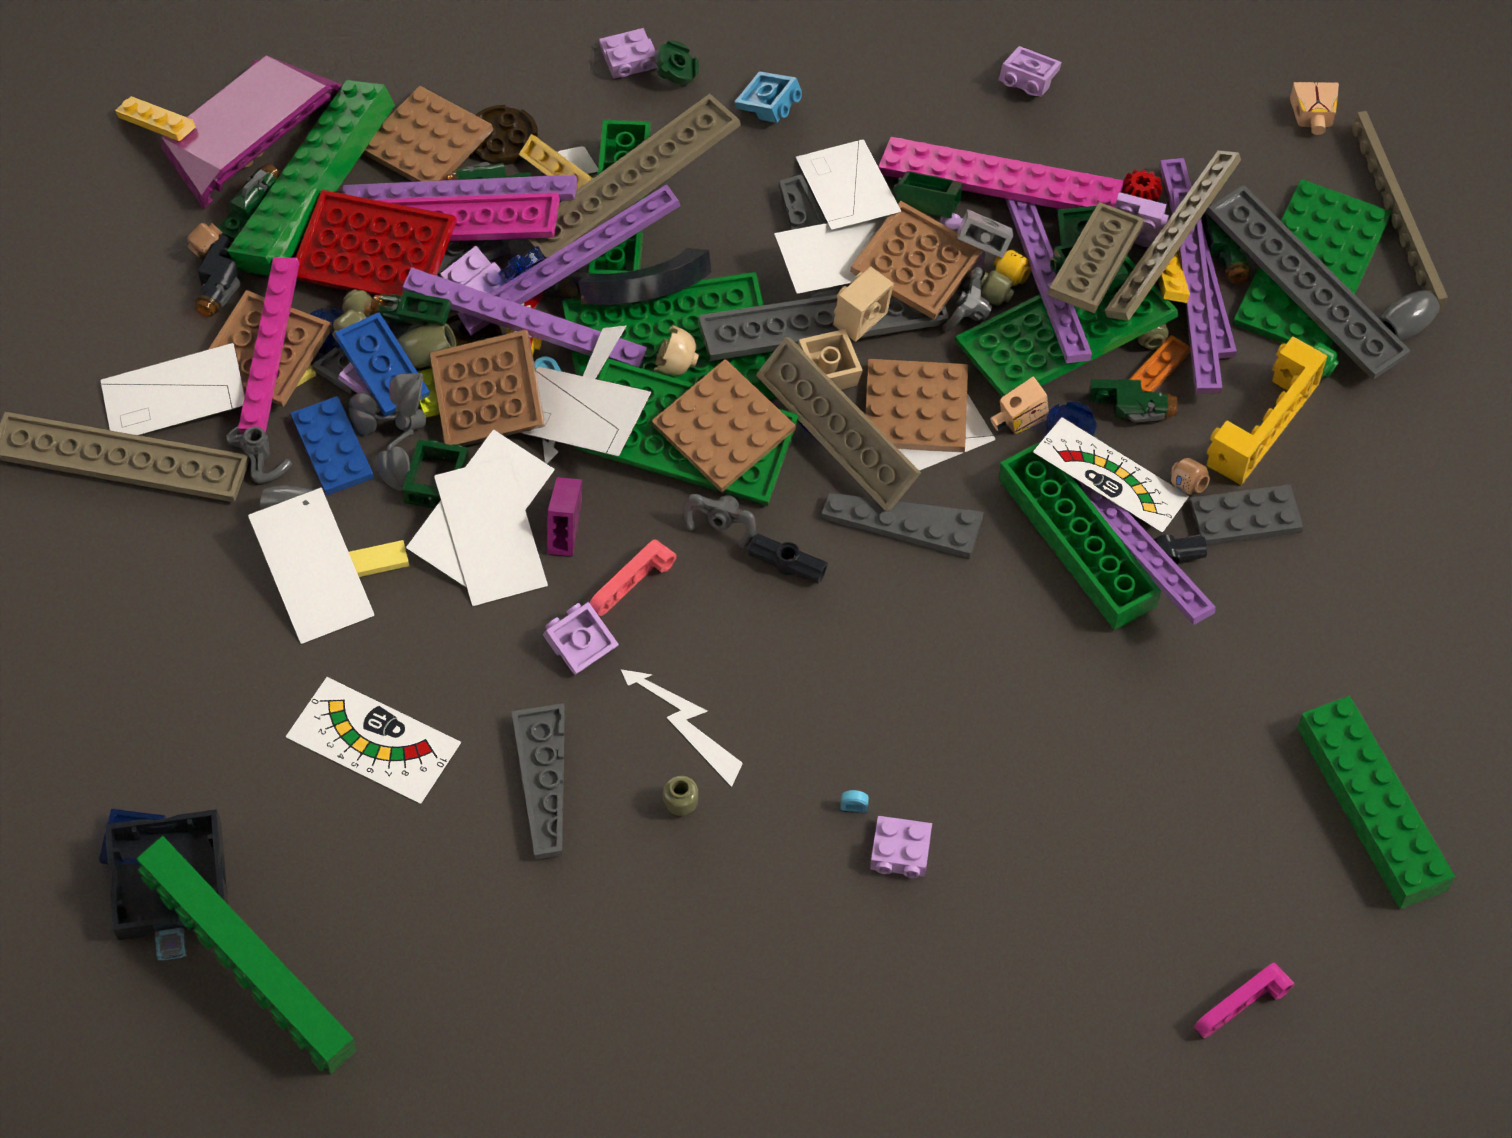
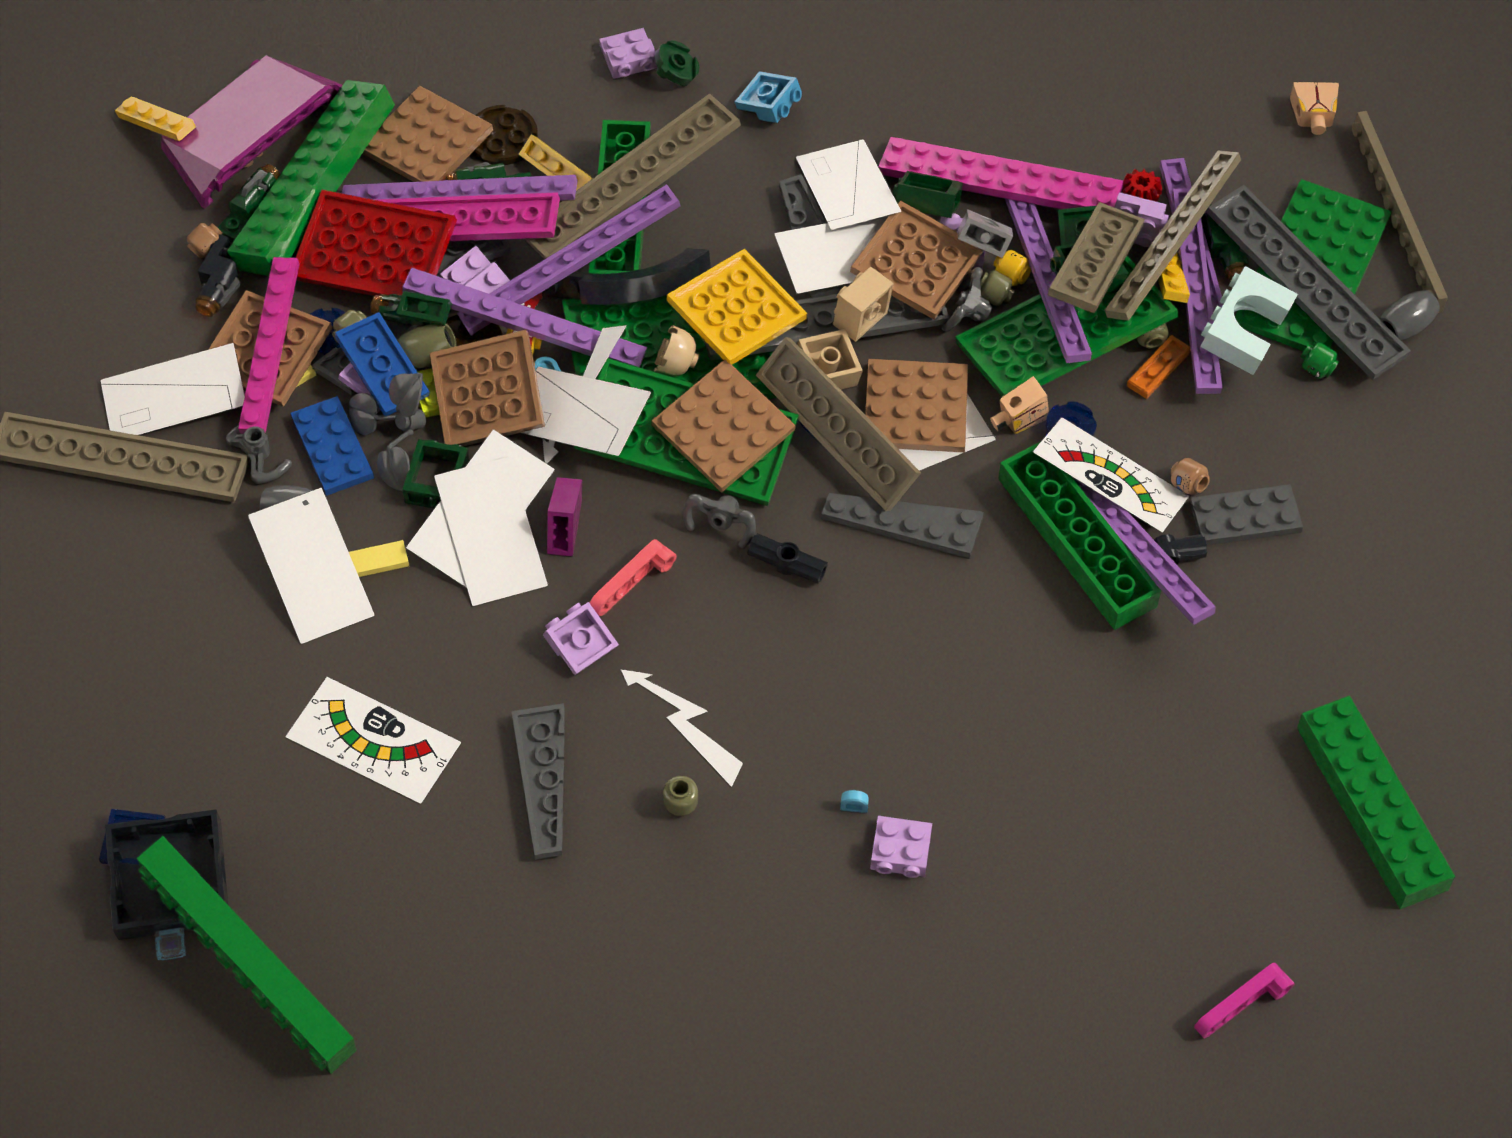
olive head [342,289,379,317] -> none
clear blue plate [498,246,546,284] -> none
white sticker [558,146,598,174] -> none
lavender plate [999,46,1062,97] -> none
dark green plate [1088,379,1178,423] -> none
yellow plate [1206,336,1327,485] -> none
none -> yellow plate [667,249,807,365]
none -> light aqua arch [1200,266,1298,375]

